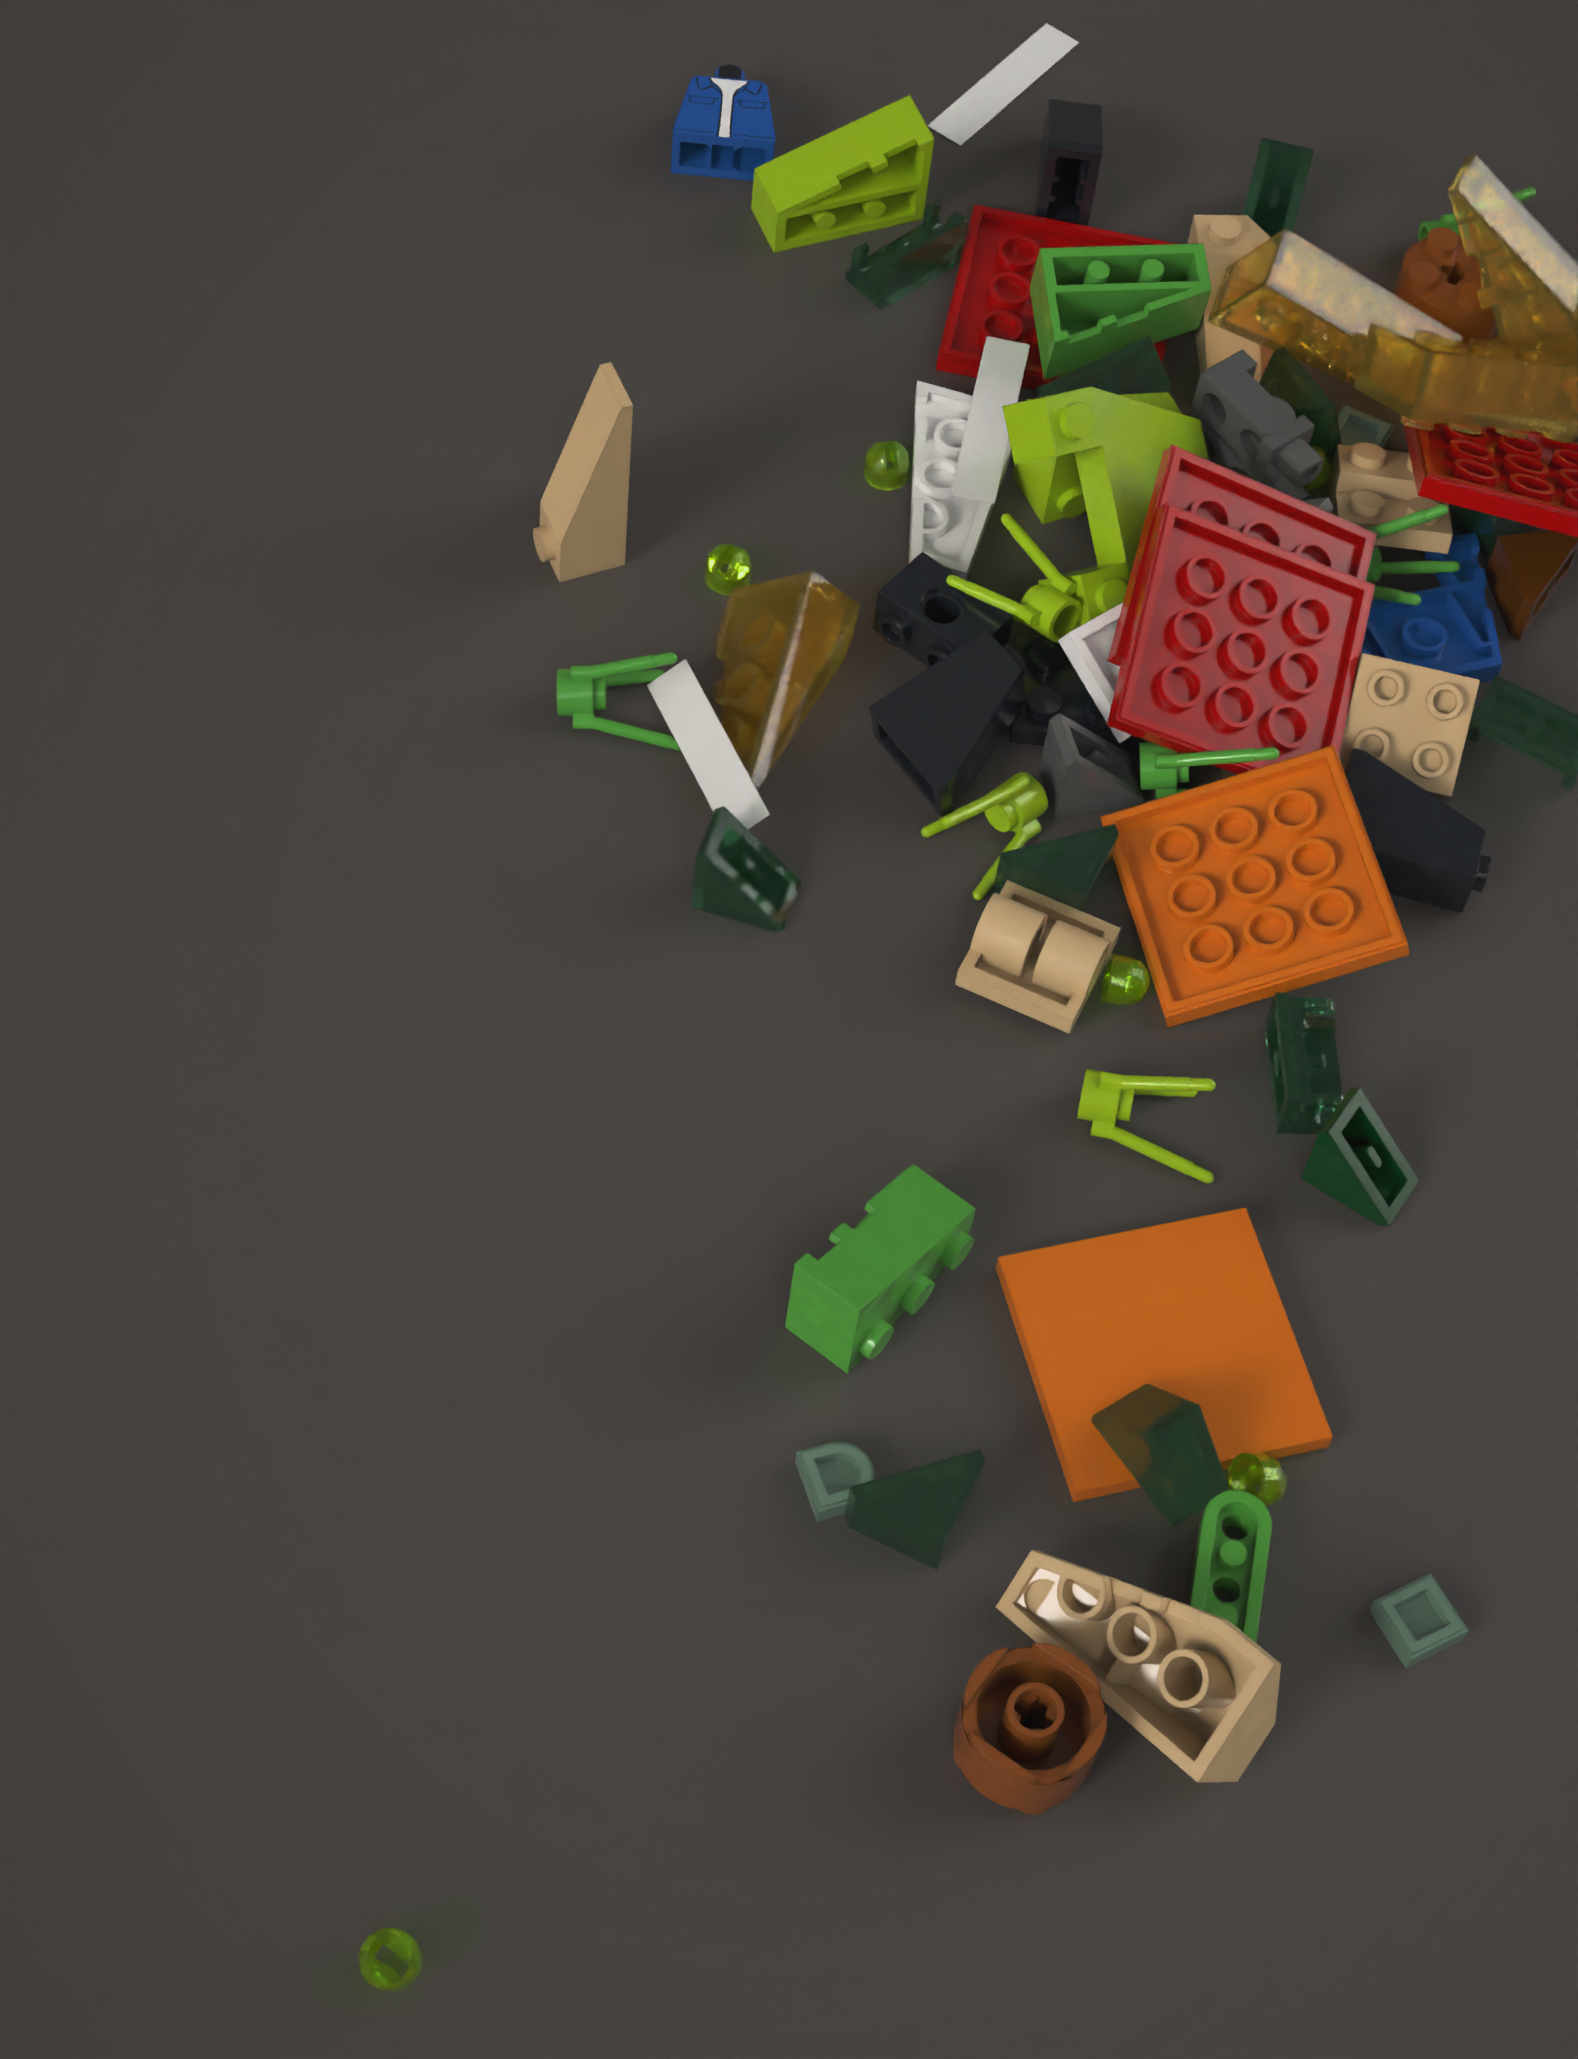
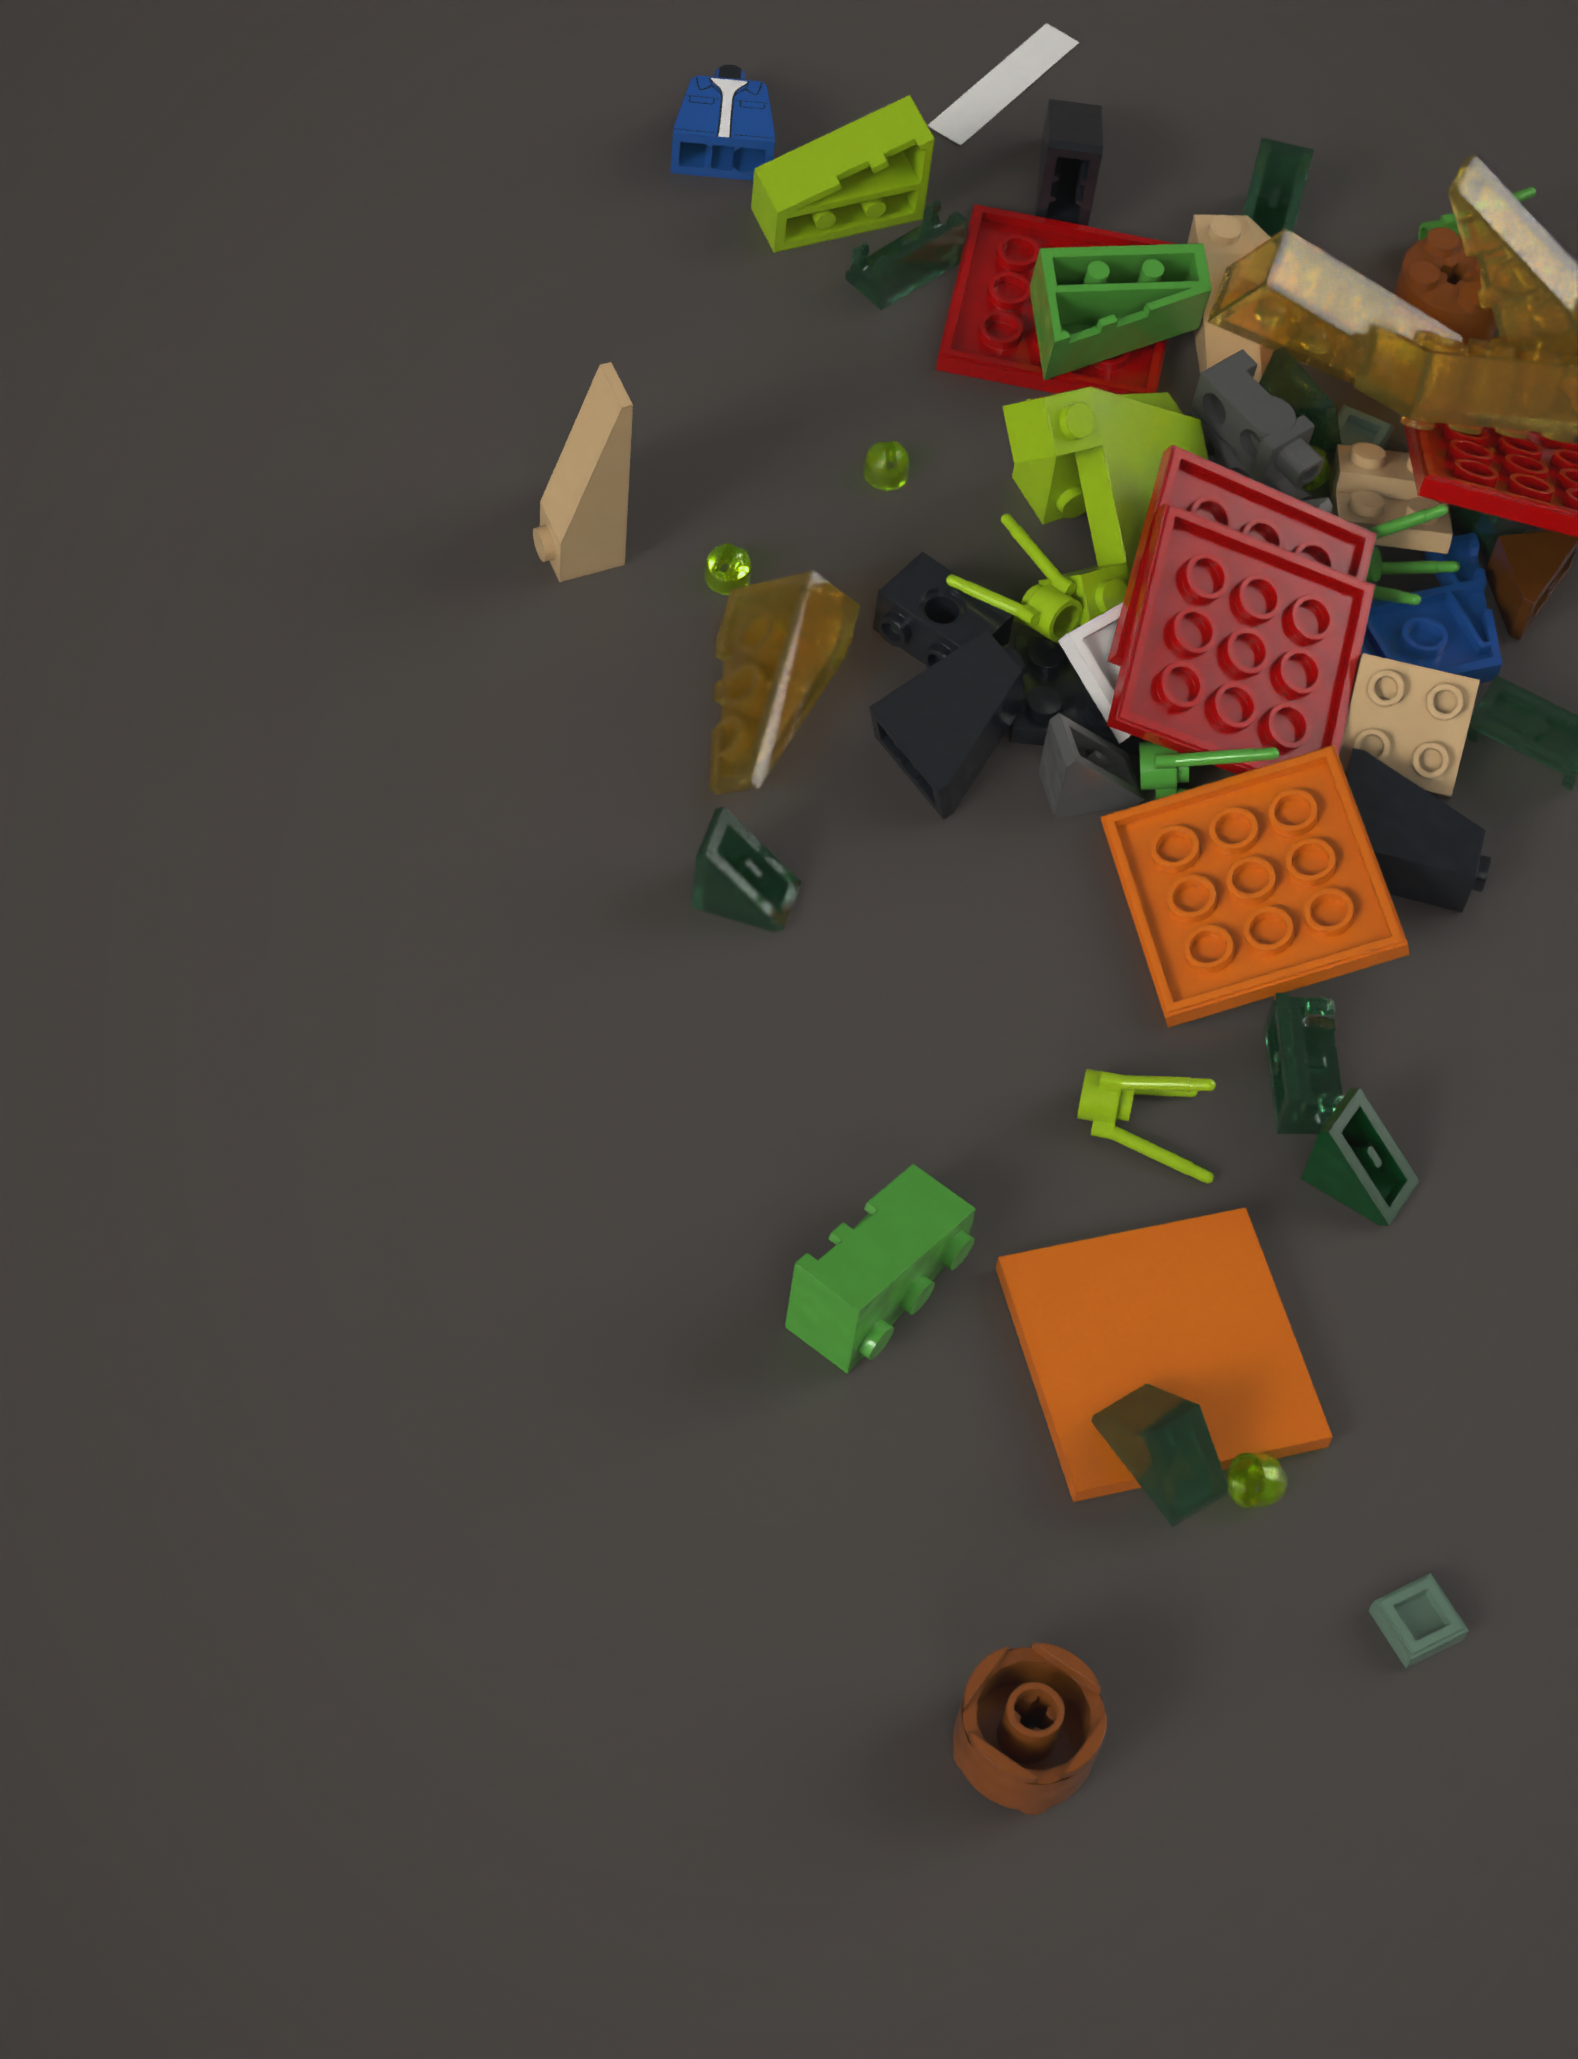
clear neon green hinge [359,1927,422,1992] -> none
bright green plant [557,652,681,751] -> none
white sticker [647,659,770,842] -> none
sand green tile [795,1442,874,1522] -> none
clear green slope [844,1449,985,1570] -> none
white wing [909,381,1012,580] -> none
lime plant [921,772,1048,900] -> none
white sticker [950,336,1030,504] -> none
tan plate [955,880,1121,1034] -> none
clear green slope [993,824,1119,913] -> none
tan wedge [996,1550,1281,1783] -> none
clear green hinge [1036,335,1172,397] -> none
clear neon green hinge [1101,953,1150,1006] -> none
bright green plate [1187,1490,1272,1643] -> none

